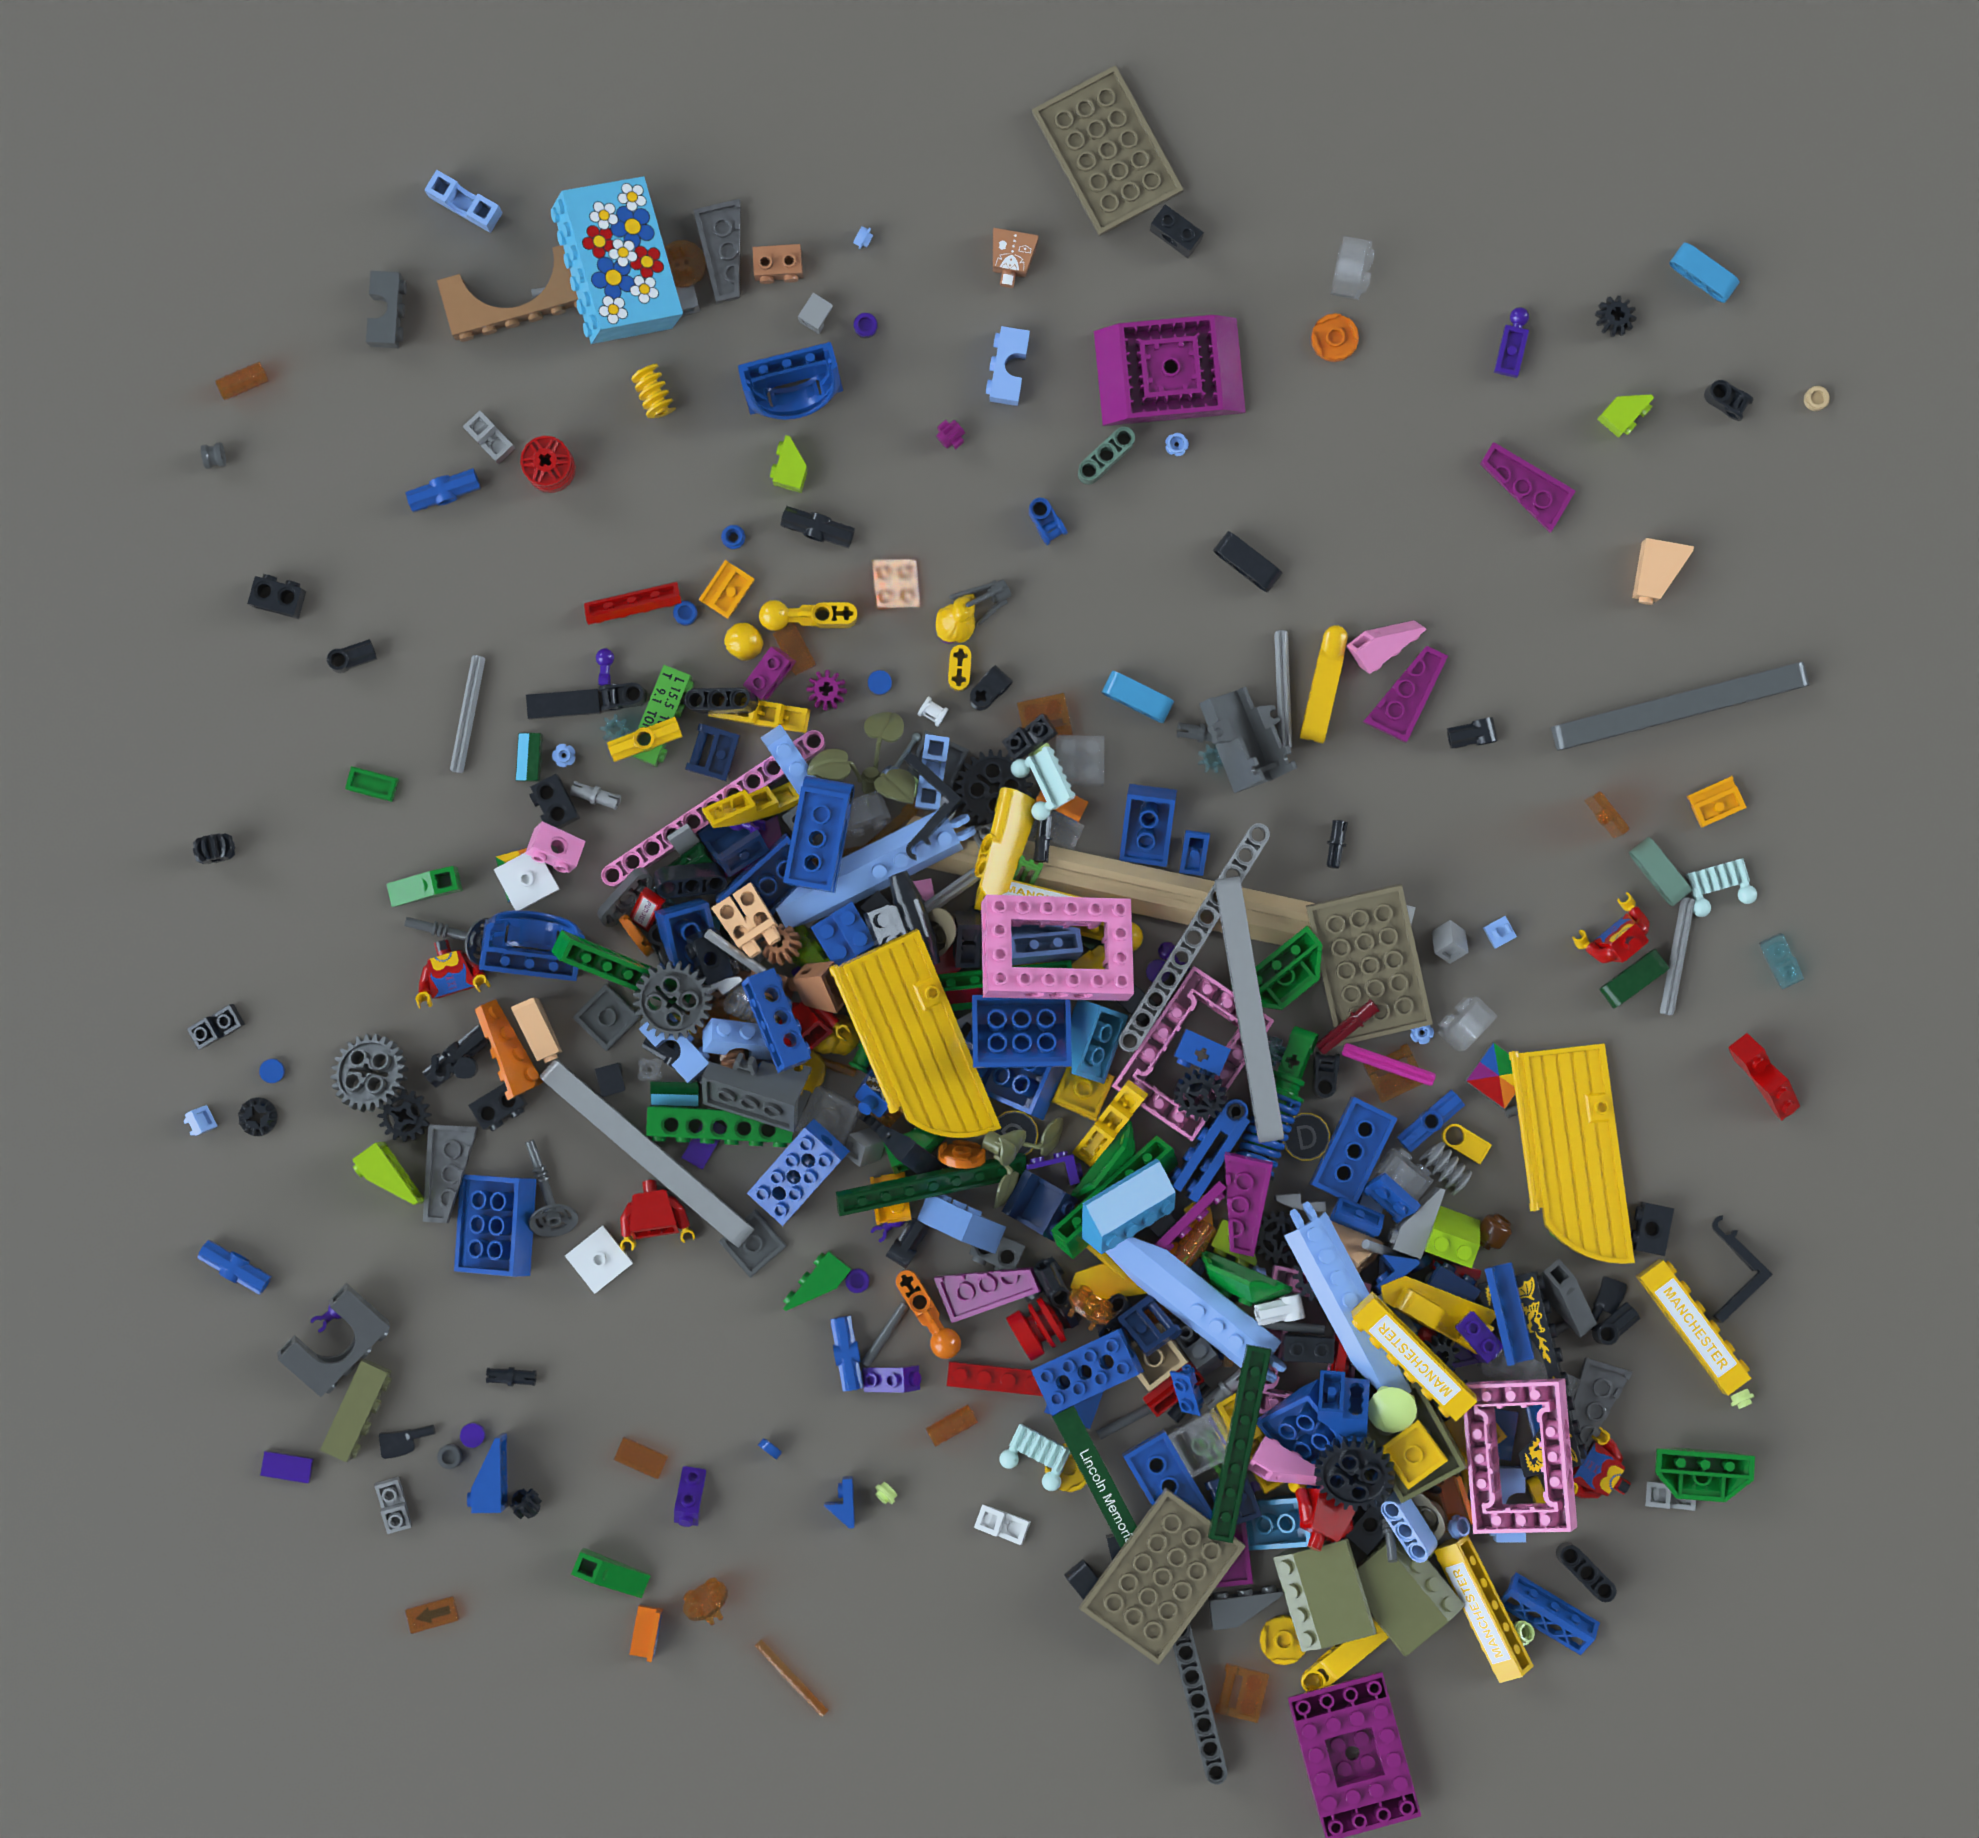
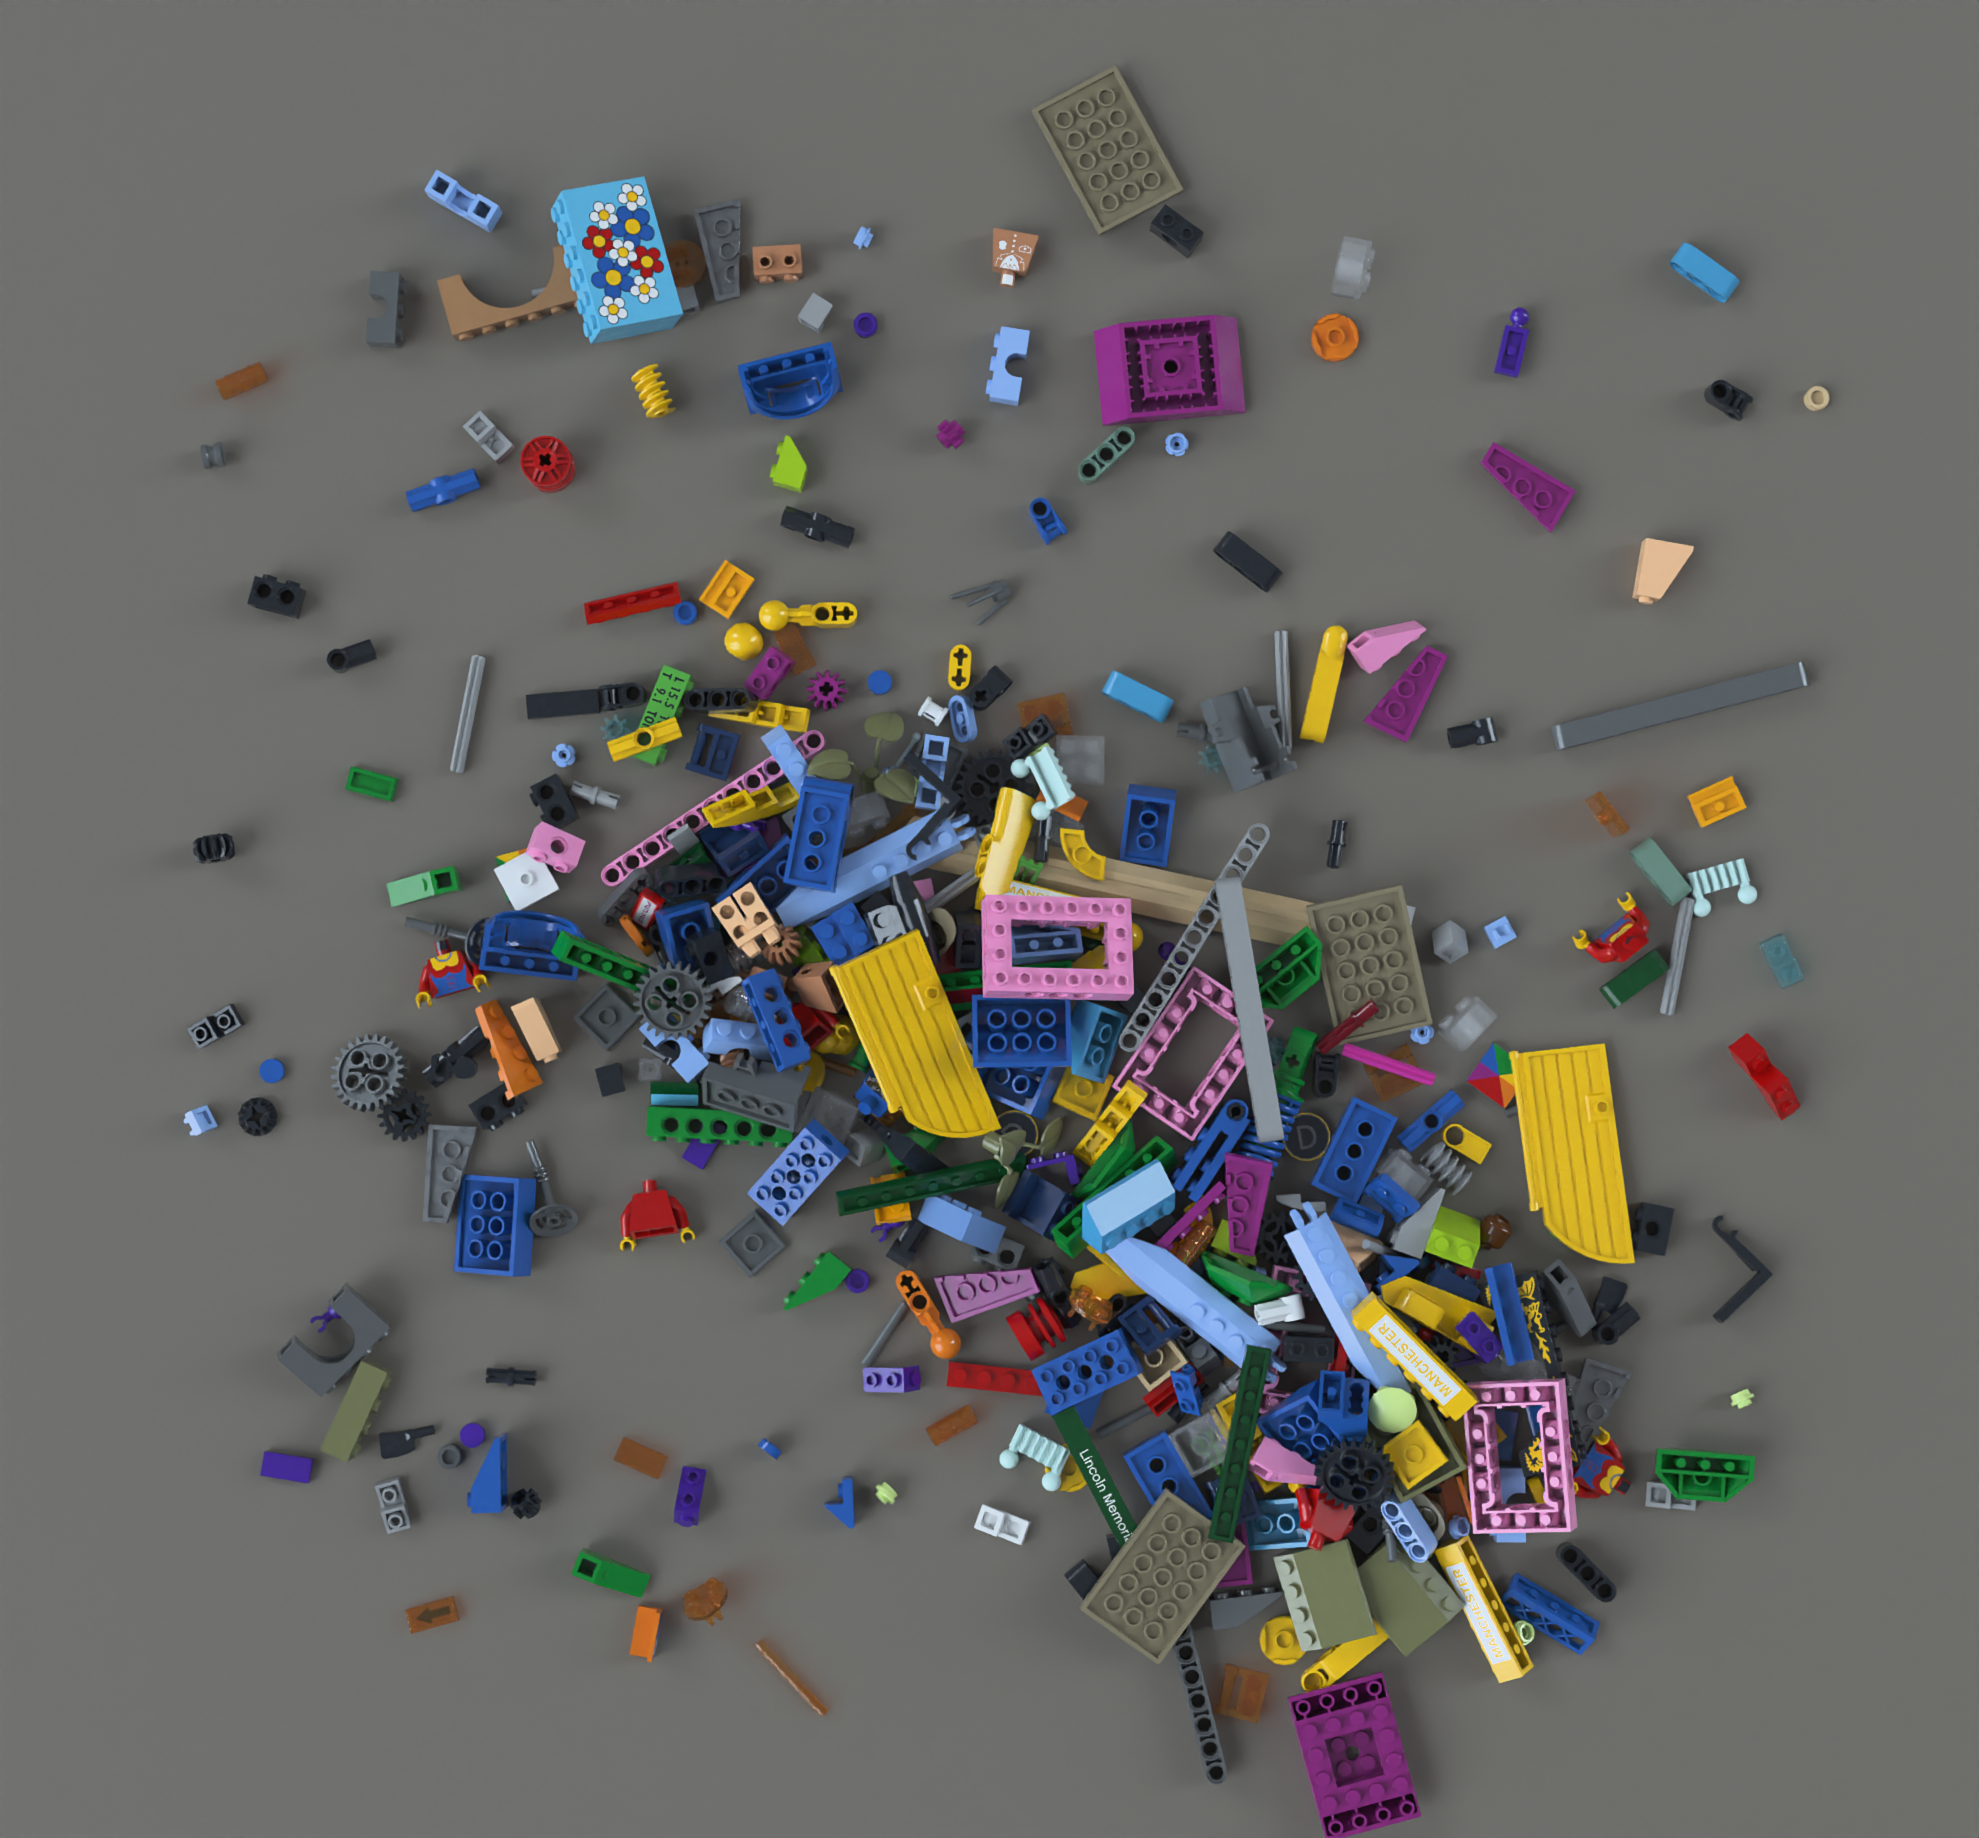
blue piece [197,1240,272,1295] -> none
lime slope [352,1142,424,1205] -> none
dark green slope [516,733,543,782] -> none
light grey beam [539,1059,755,1248] -> none
white plate [565,1225,633,1294] -> none
dark purple arm [596,648,615,686] -> none
light grey bar [704,929,766,974] -> none
blue plate [721,525,745,549] -> none
blue piece [830,1315,863,1392] -> none
clear orange hinge [872,559,920,610] -> none
yellow hair [936,594,976,644] -> none
orange tile [938,1140,986,1169] -> none
dark purple tile [1146,959,1170,983] -> none
blue brick [1173,1029,1231,1076] -> none
black gear [1173,1069,1227,1121] -> none
blue slope [1179,830,1210,876] -> none
black gear [1595,296,1637,337] -> none
lime slope [1597,394,1654,438] -> none
yellow brick [1636,1259,1751,1396] -> none
none -> medium blue plate [948,695,977,743]
none -> yellow tile [1060,828,1106,881]

